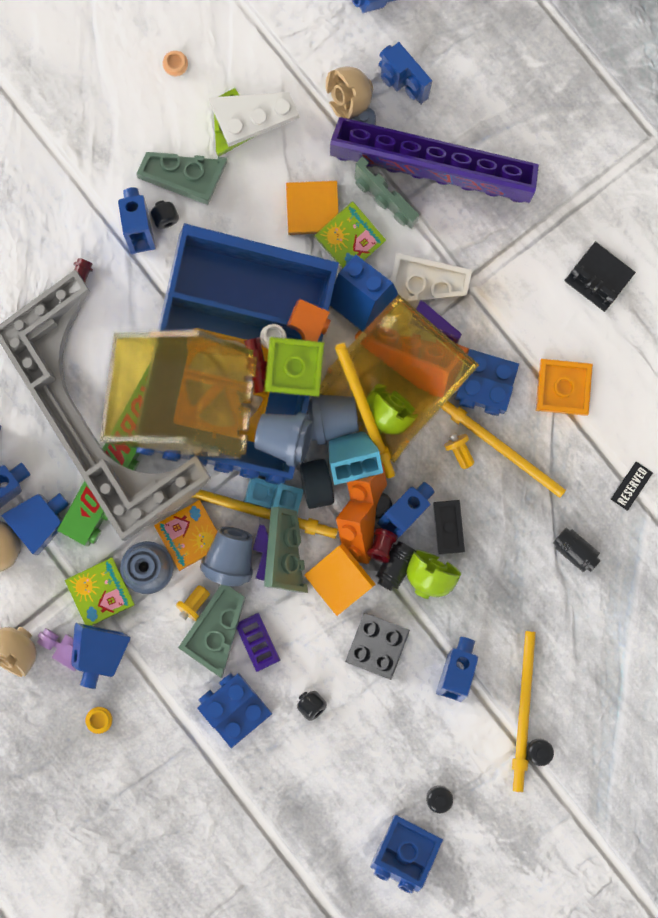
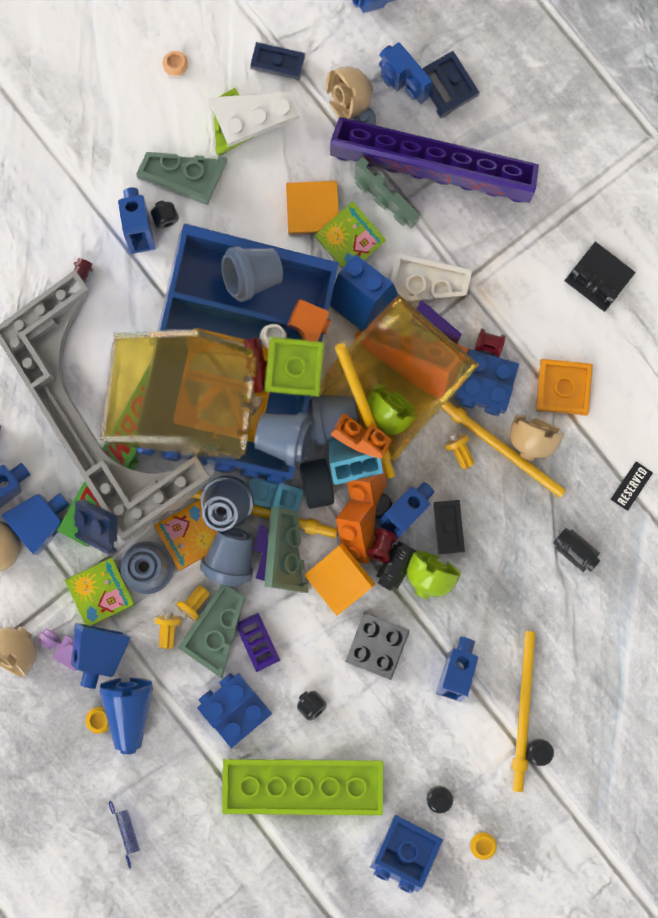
none -> dark blue plate [74,499,118,555]
none -> blue cone [99,678,153,755]
none -> clear blue piece [109,800,140,869]
none -> yellow piece [155,611,181,649]
none -> sand blue piece [201,475,254,531]
none -> sand blue piece [222,246,283,302]
none -> lime plate [222,759,383,815]
none -> dark blue plate [250,42,305,81]
none -> orange slope [330,413,392,459]
none -> dark blue plate [422,51,480,118]
none -> yellow plate [470,832,497,860]
none -> dark red bush [474,328,506,357]
none -> tan cylinder [510,414,565,461]

